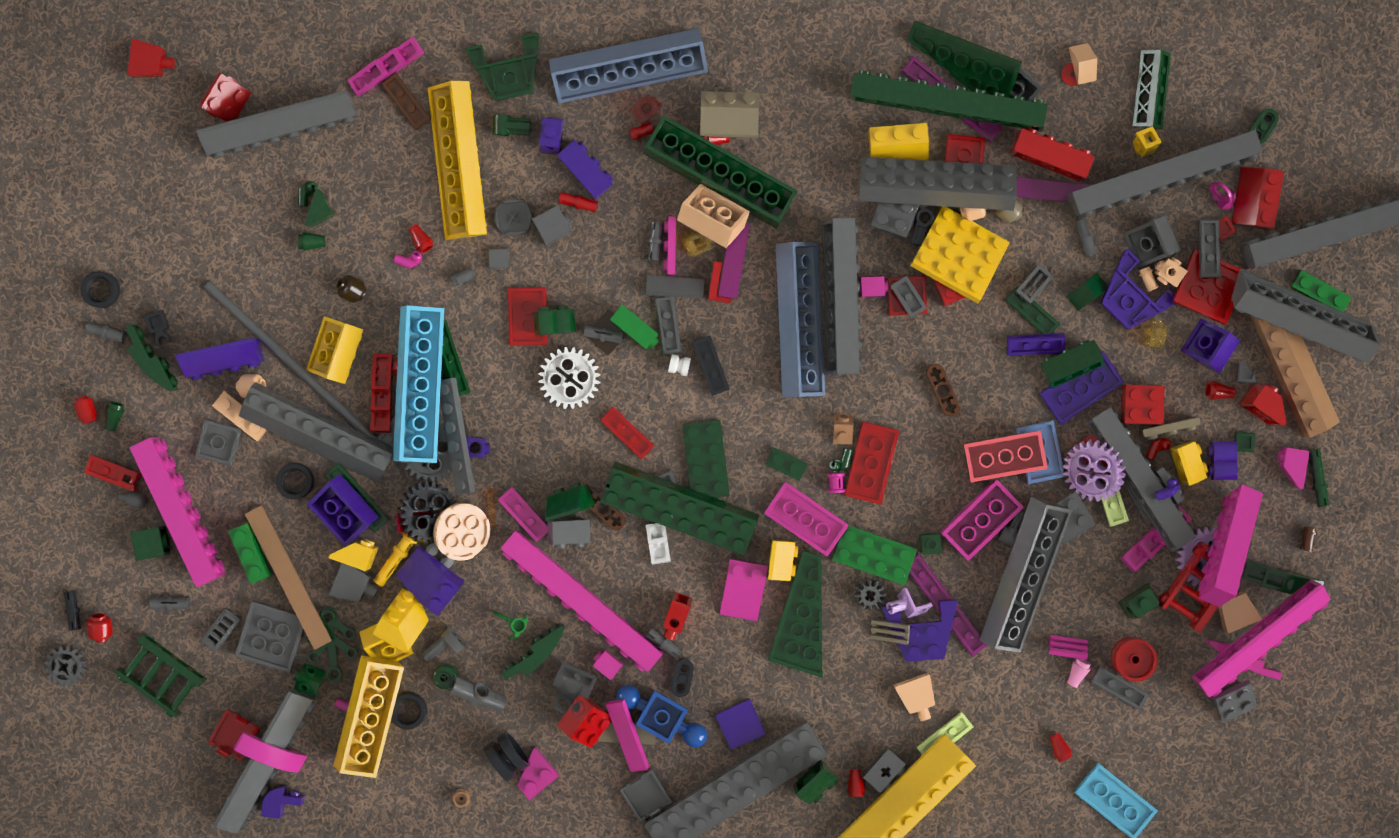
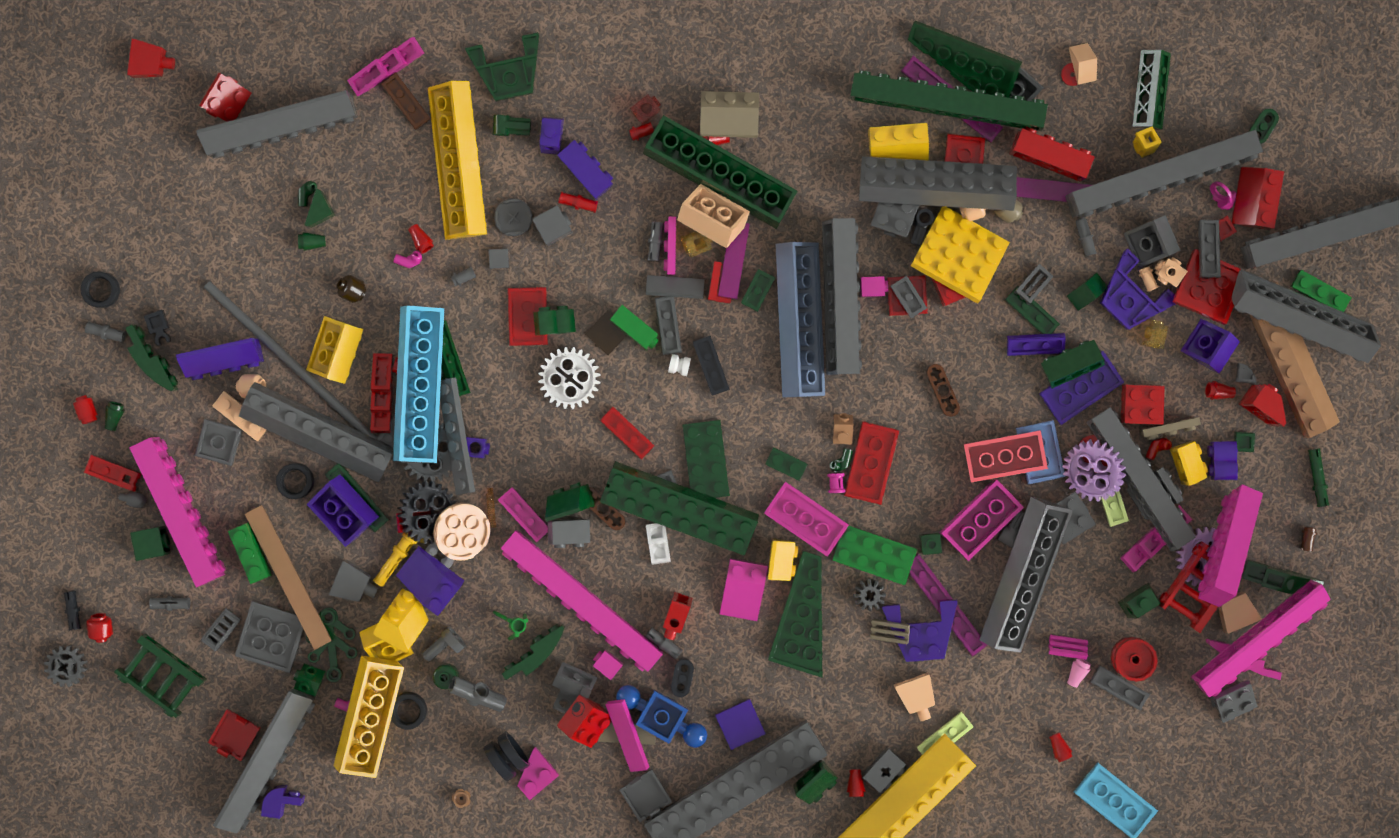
dark pink slope [234,732,307,772] -> none
yellow slope [329,539,378,571] -> none
sand blue slope [549,28,708,104] -> none
dark grey pin [583,325,623,344] -> none
lavender bracket [886,588,933,618] -> none
dark purple arm [1155,478,1180,501] -> none
dark pink slope [1277,447,1310,489] -> none
none -> dark green plate [741,269,775,312]

